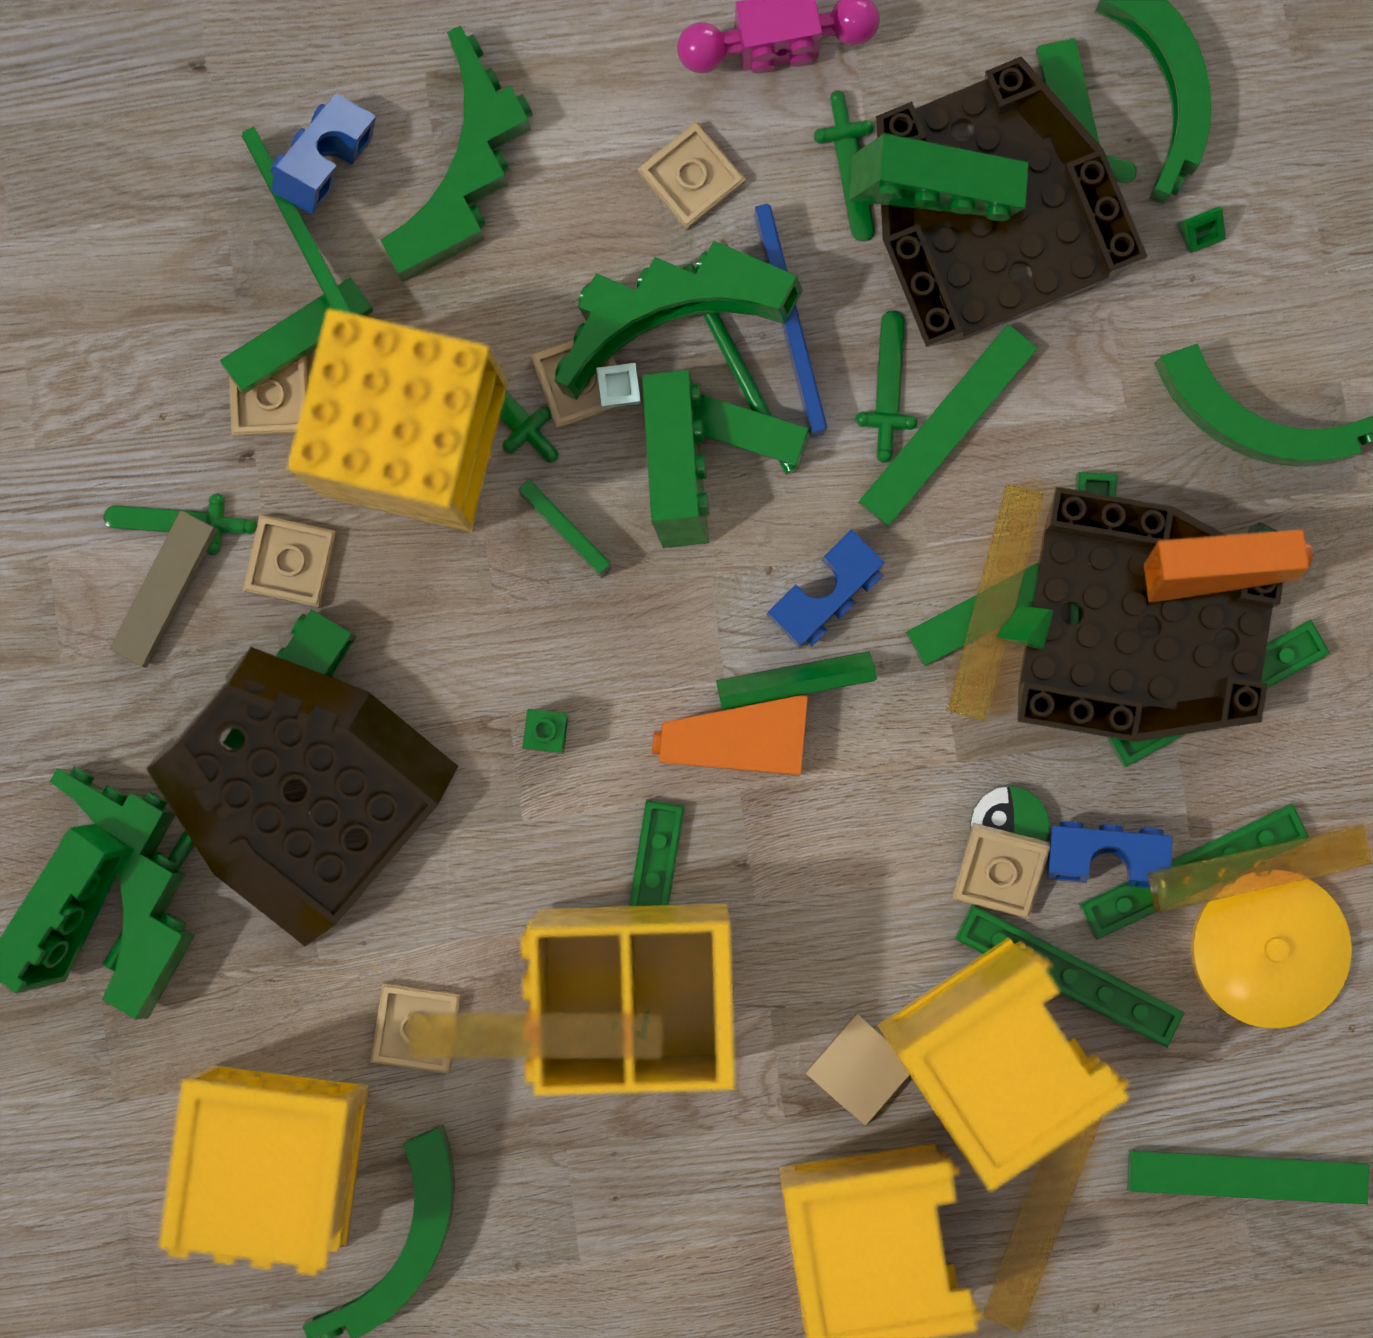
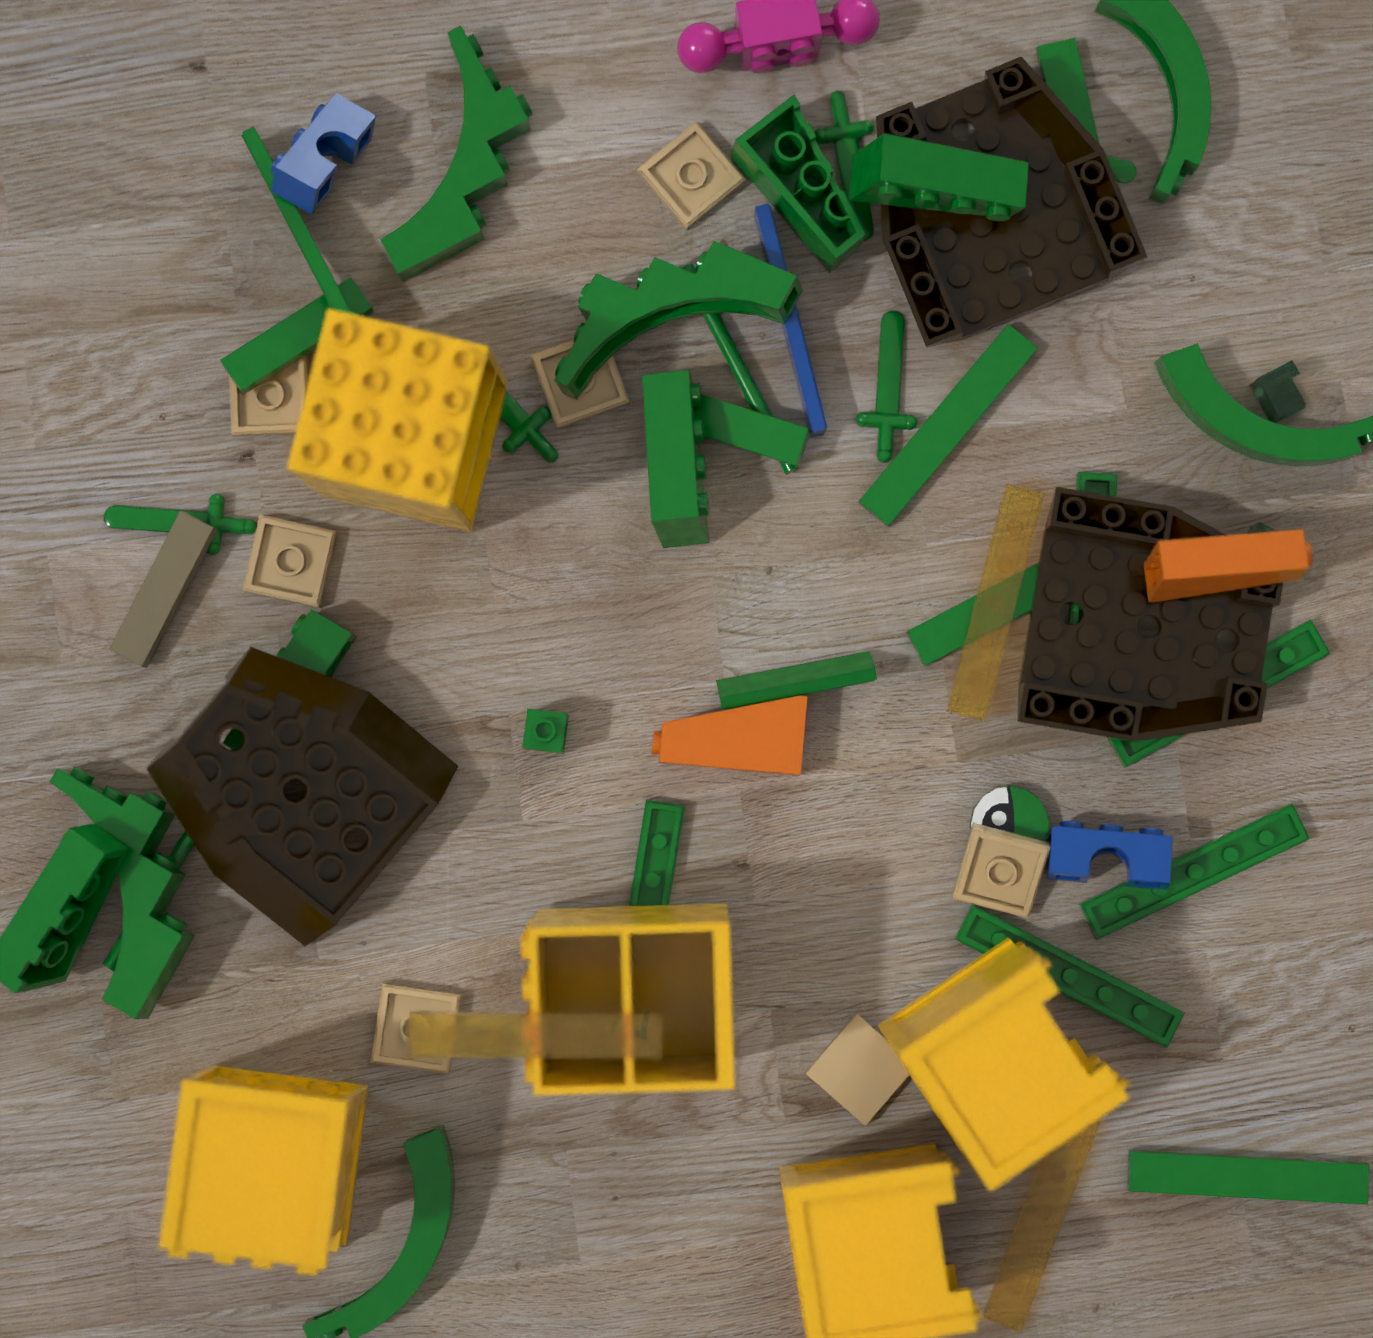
green tile [518,480,611,578] -> none
light aqua plate [596,363,641,409] -> none
blue arch [767,529,885,648] -> none
green slope [997,605,1053,649] -> none
clear yellow tile [1147,826,1372,912] -> none
green slope [1177,206,1226,253] -> none
yellow dish [1191,870,1352,1028] -> none
none -> green wedge [730,94,866,273]
none -> clear green panel [1250,360,1306,423]

